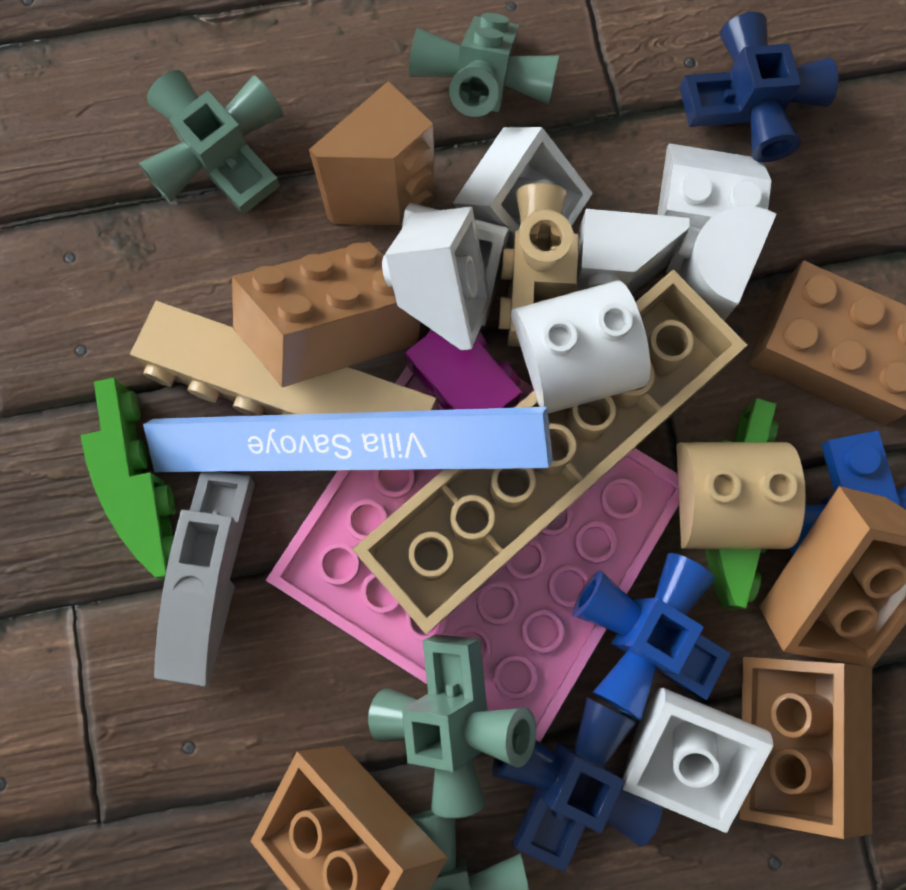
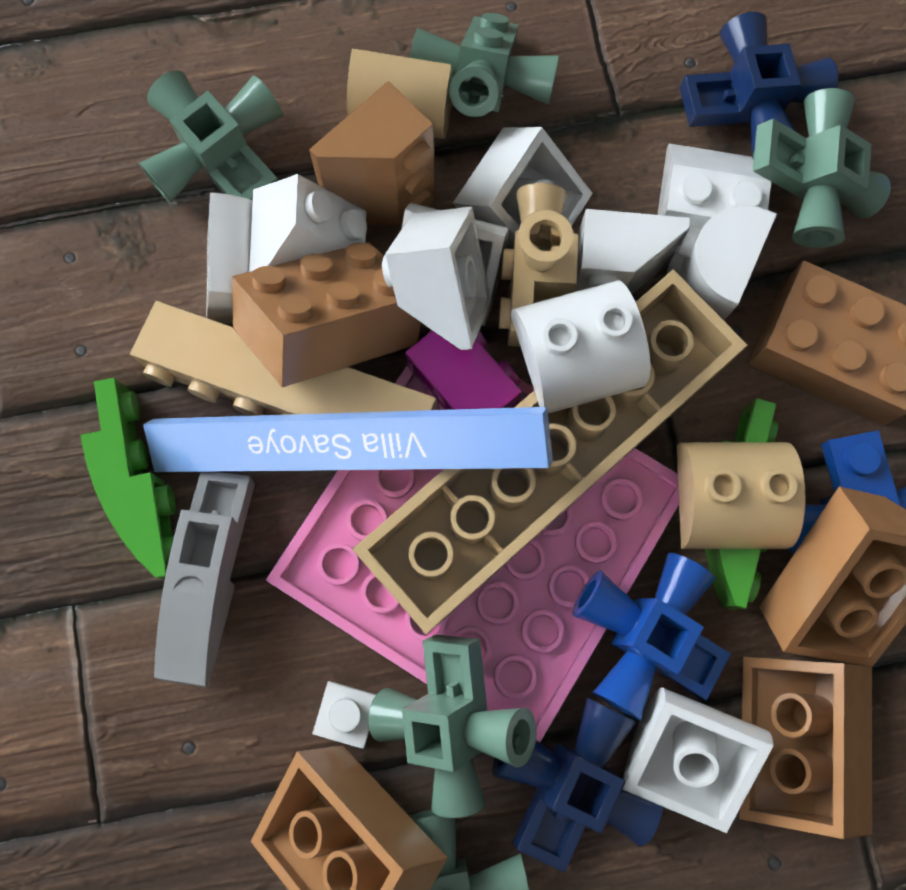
none -> white brick [206,193,253,324]
none -> white slope [249,174,367,272]
none -> white plate [312,681,376,749]
none -> tan brick [347,48,453,139]
none -> sand green brick [753,88,891,248]

